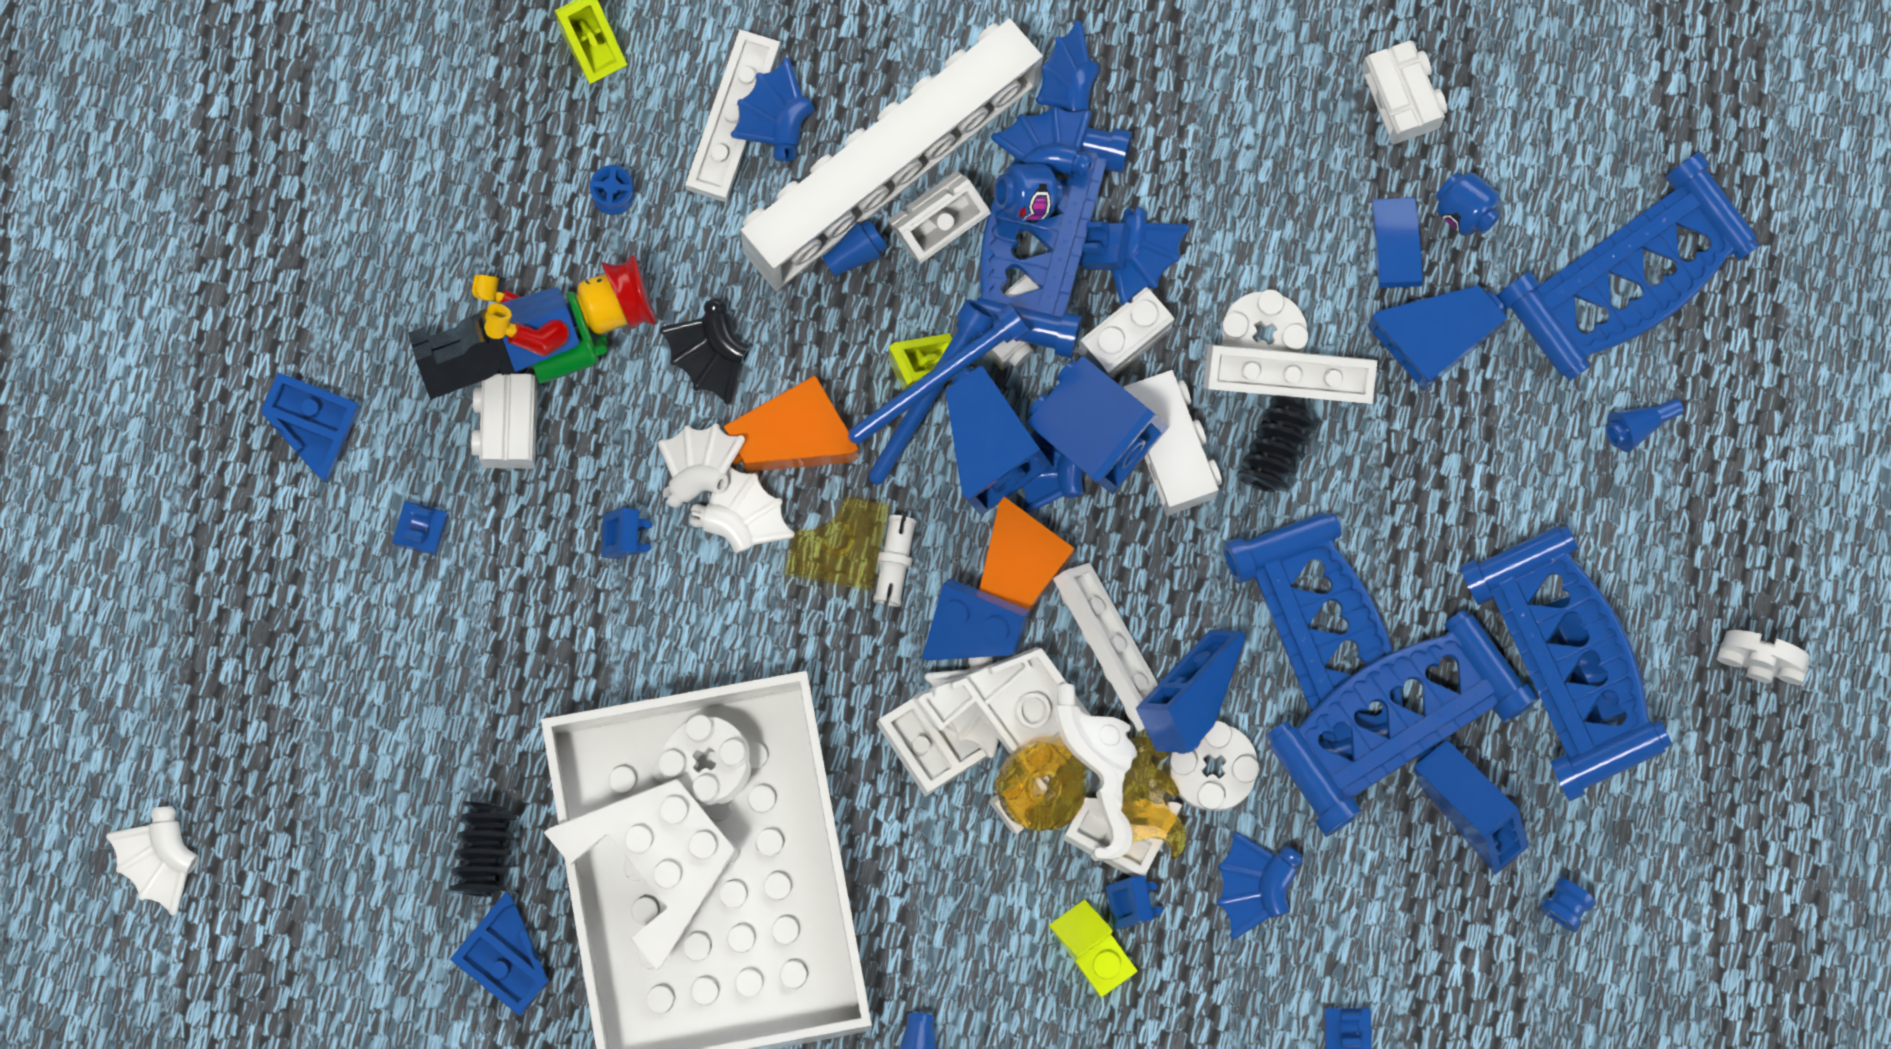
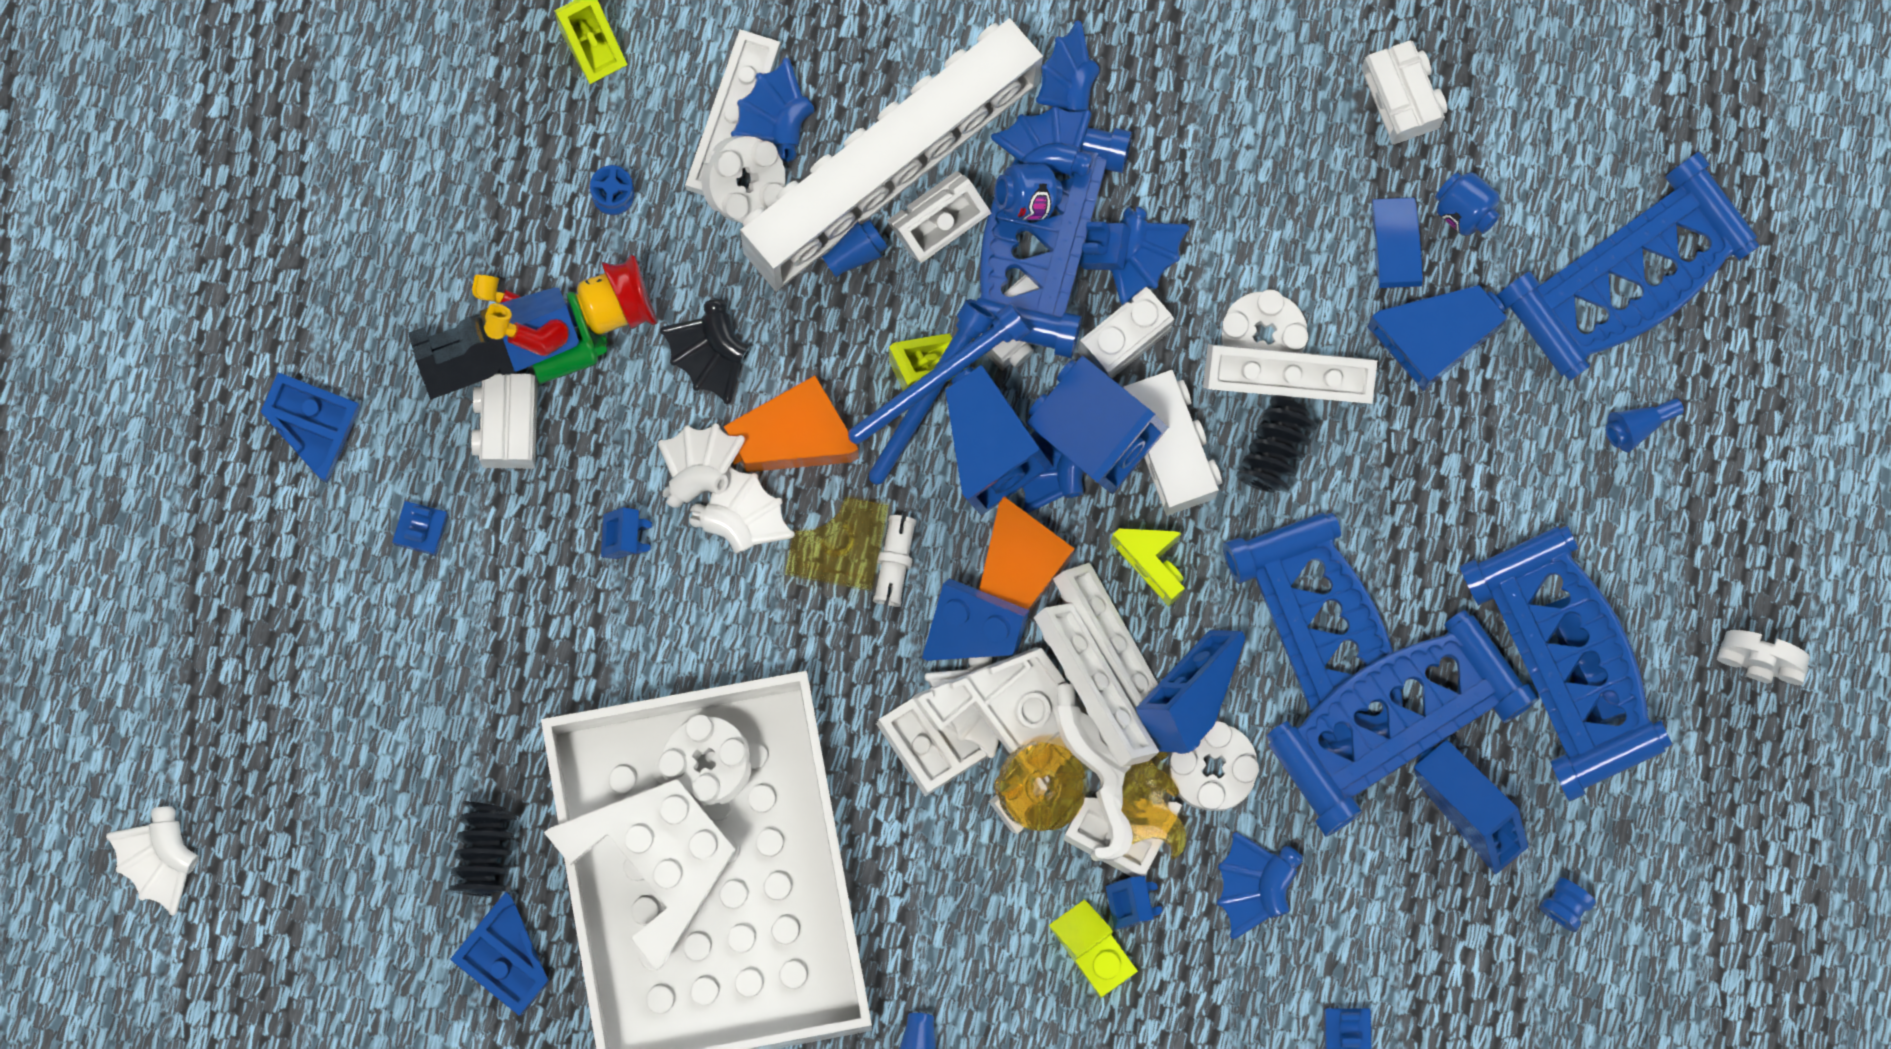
none -> white plate [701,136,785,223]
none -> white plate [1034,603,1159,768]
none -> neon yellow slope [1110,528,1185,607]

